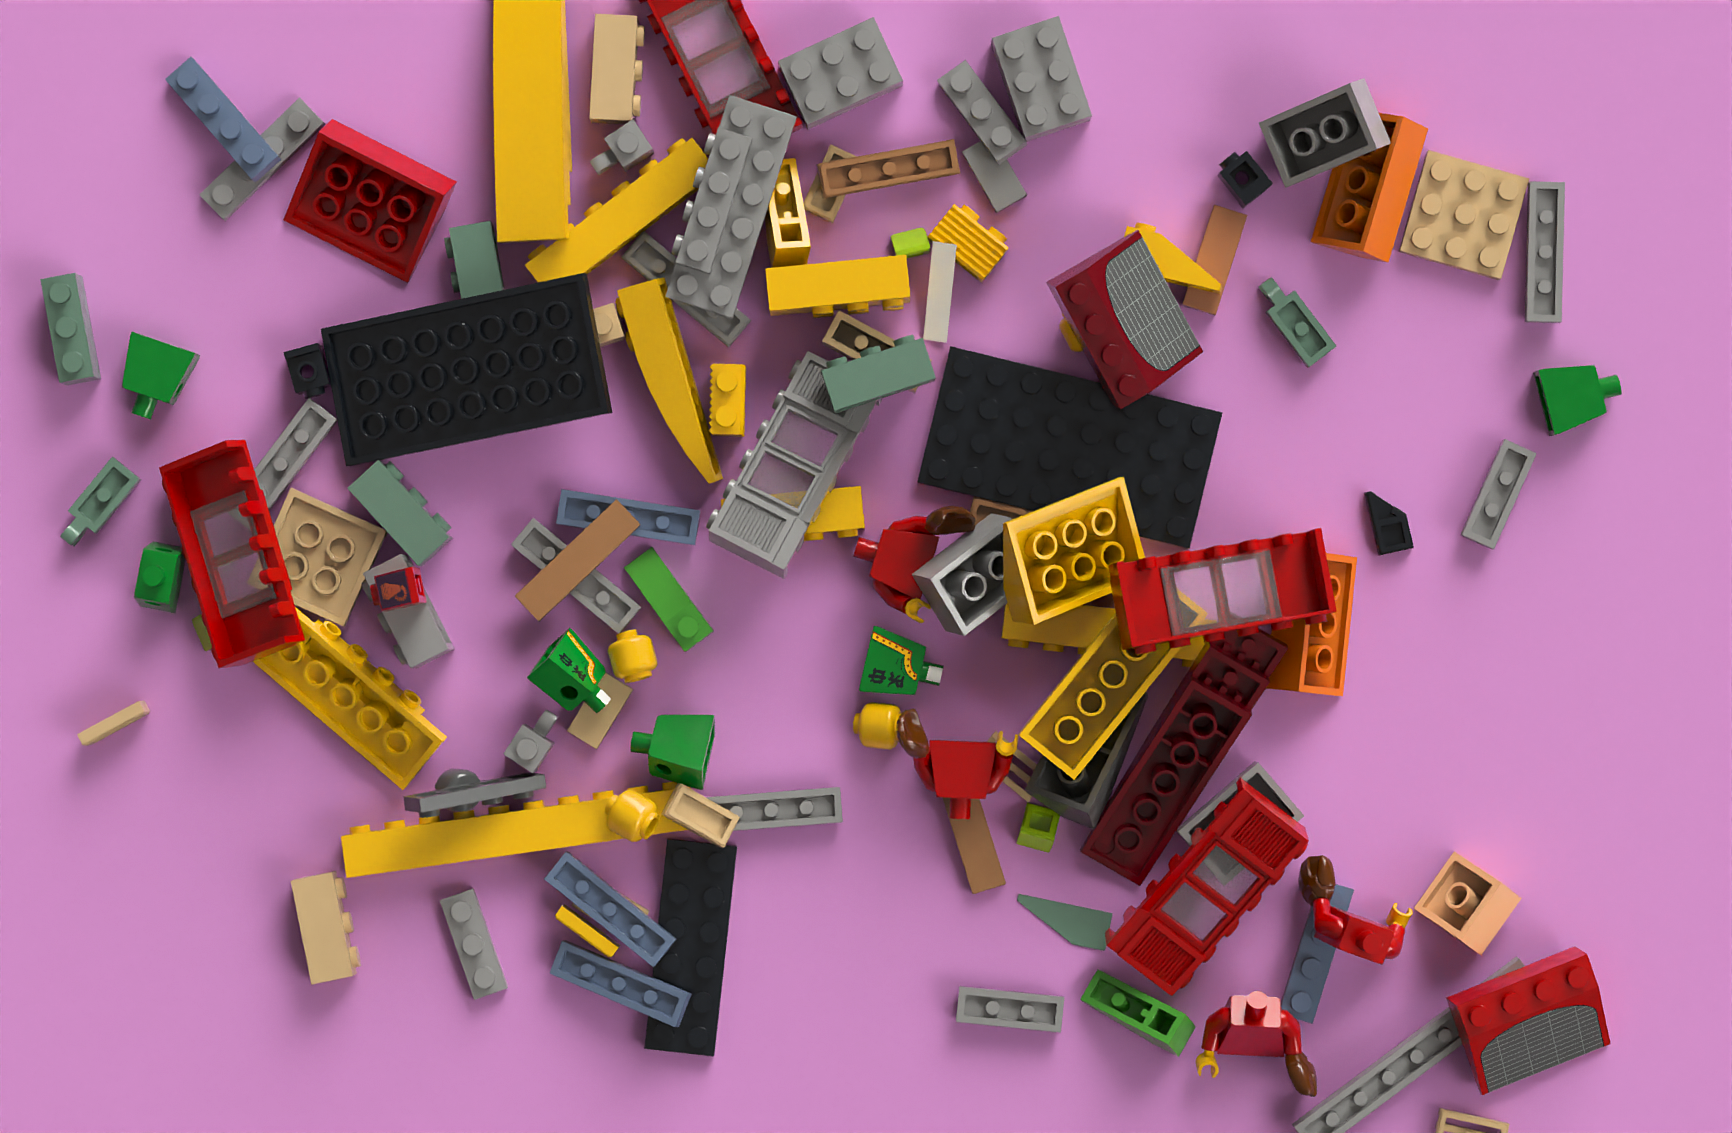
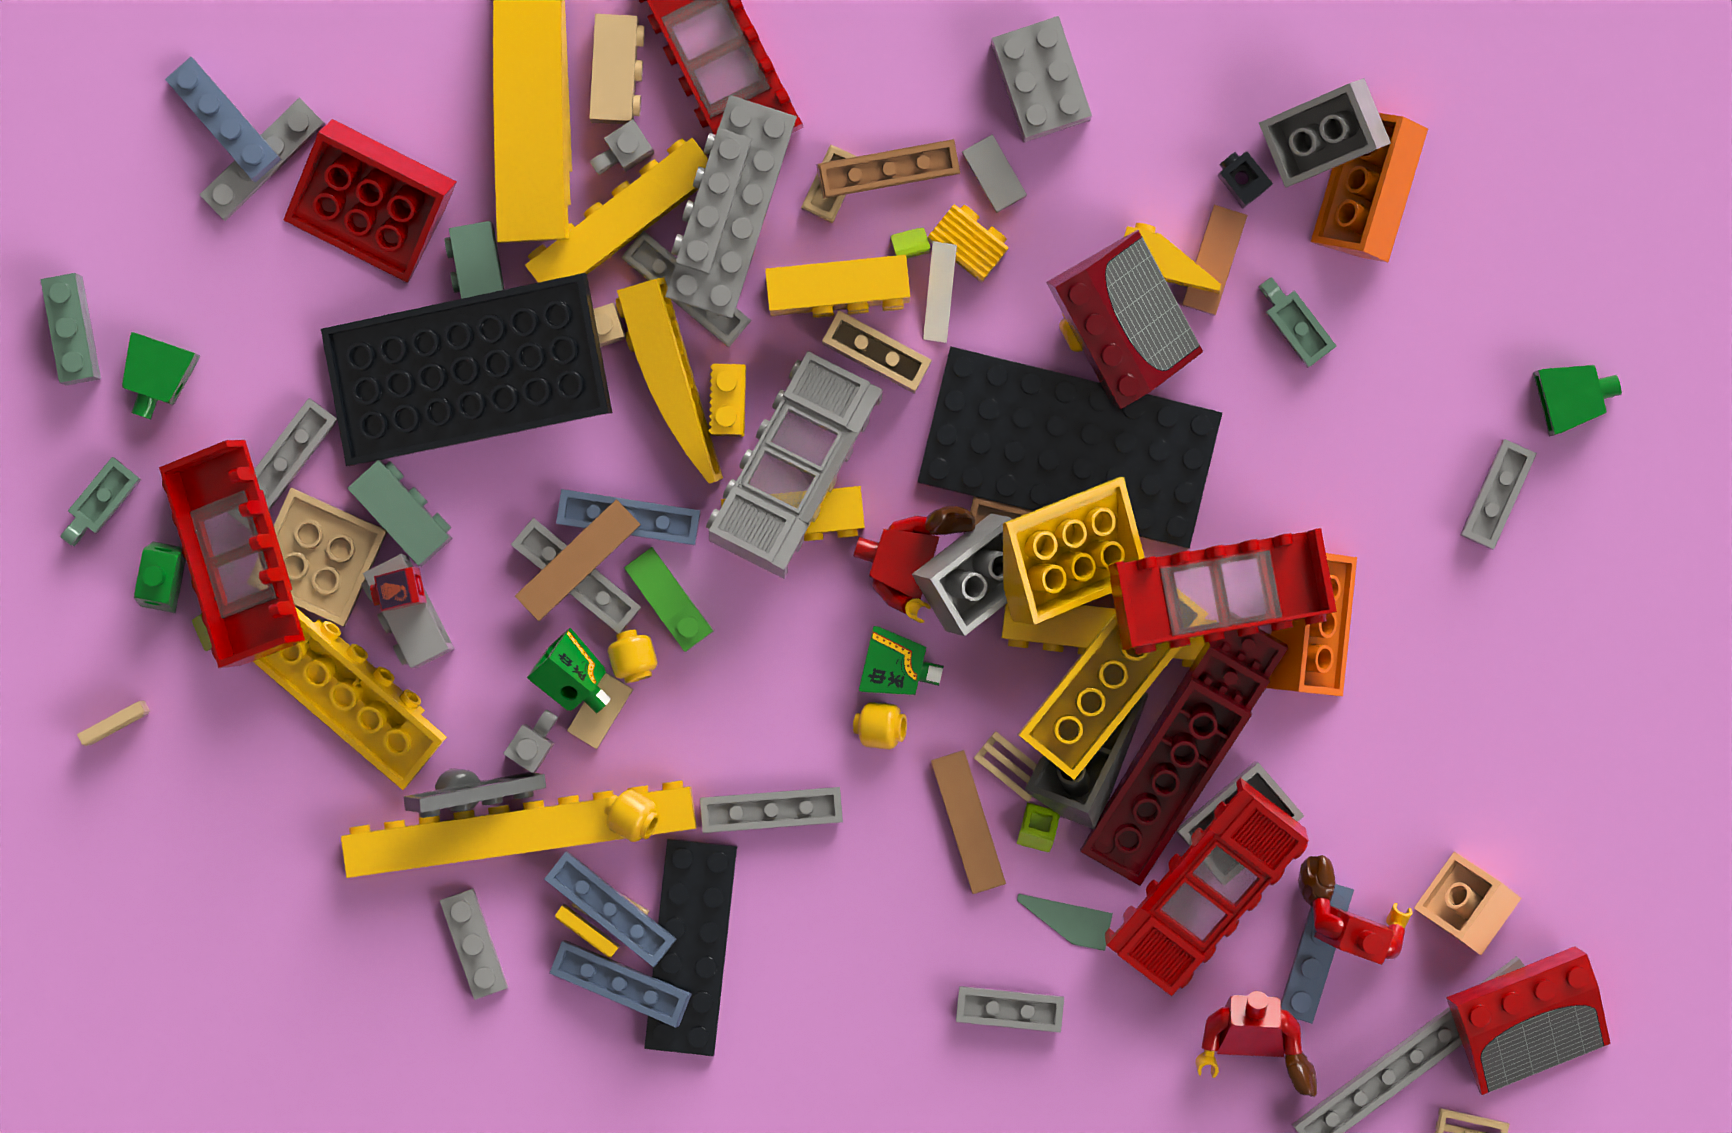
black brick [283,343,331,399] -> none
tan brick [291,871,361,985] -> none
green torso [630,715,715,790] -> none
tan tile [661,783,740,848] -> none
yellow slope [765,158,811,268] -> none
light grey brick [778,17,903,130] -> none
sand green brick [821,335,936,414] -> none
red torso [896,709,1019,819] -> none
light grey plate [937,60,1027,165] -> none
bright green slope [1080,969,1196,1057] -> none
black tile [1364,491,1414,556] -> none
tan plate [1399,150,1529,280] -> none
light grey plate [1525,181,1565,323] -> none

